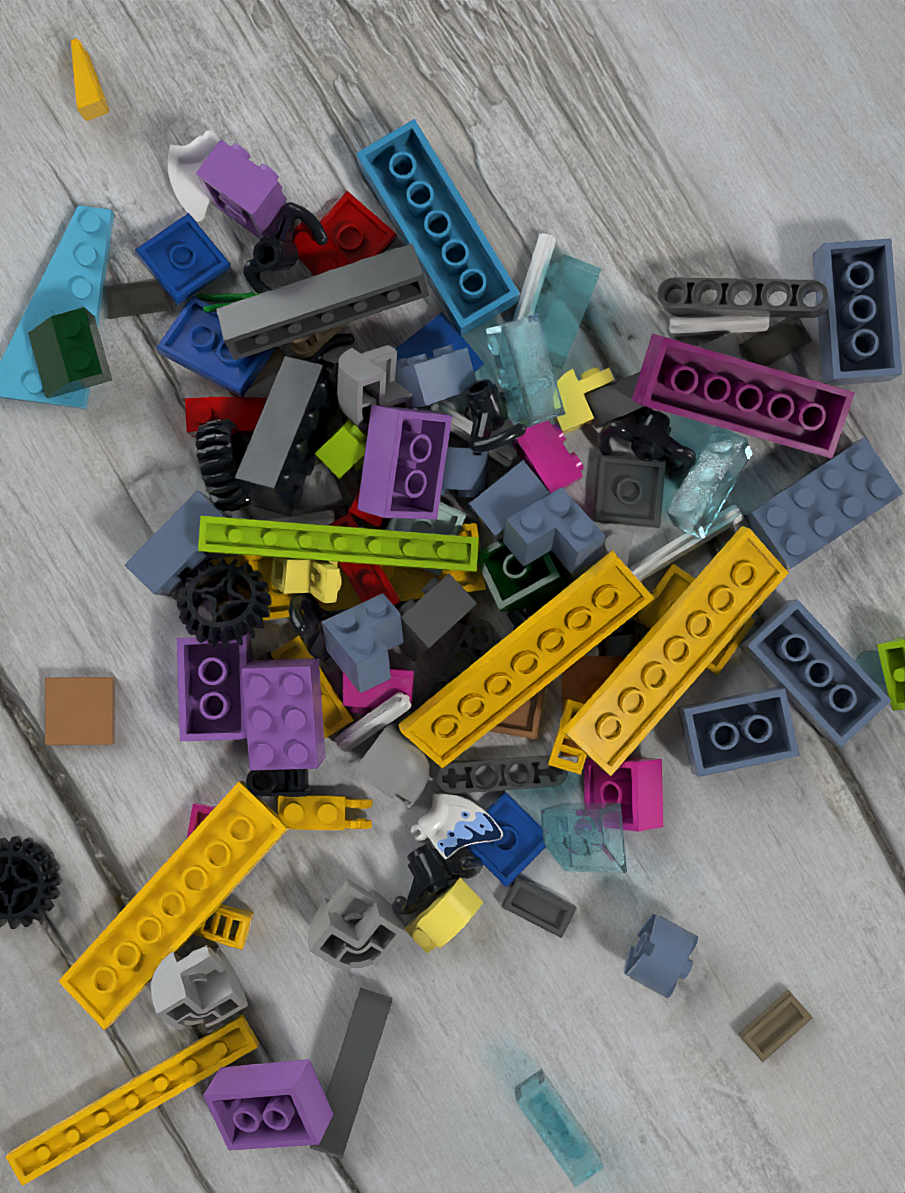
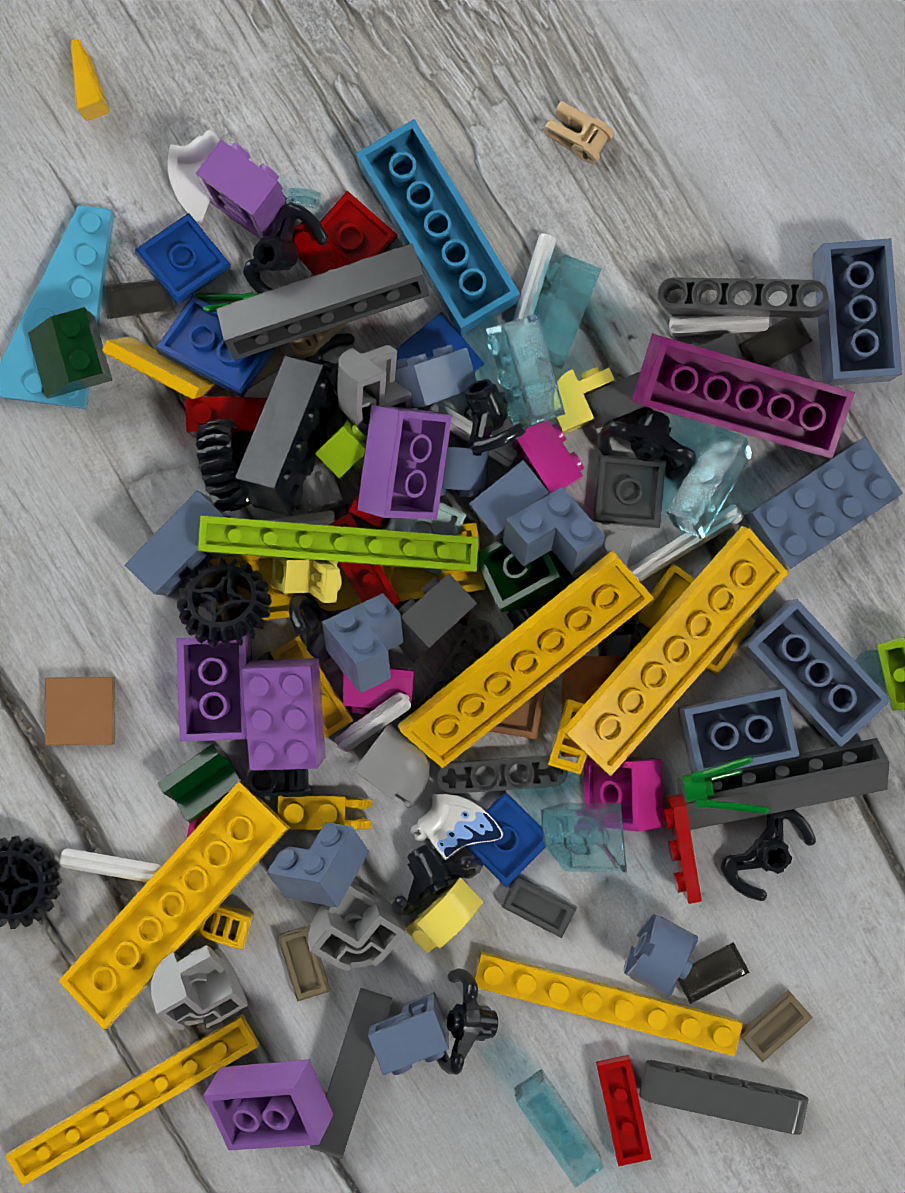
none -> white axle [60,848,161,882]
none -> yellow tile [102,337,218,399]
none -> dark green panel [157,743,242,823]
none -> sand blue brick [267,822,369,908]
none -> dark tan tile [278,925,331,1002]
none -> clear light blue tile [287,188,322,209]
none -> sand blue brick [368,992,449,1075]
none -> black piece [436,968,498,1075]
none -> yellow plate [474,951,743,1056]
none -> tan piece [544,101,614,164]
none -> red plate [596,1055,652,1167]
none -> dark grey beam [639,1060,809,1135]
none -> red plate [663,794,702,904]
none -> dark grey brick [677,738,890,830]
none -> clear smoke tile [677,942,750,1004]
none -> green plant [682,756,769,814]
none -> black piece [720,809,816,901]

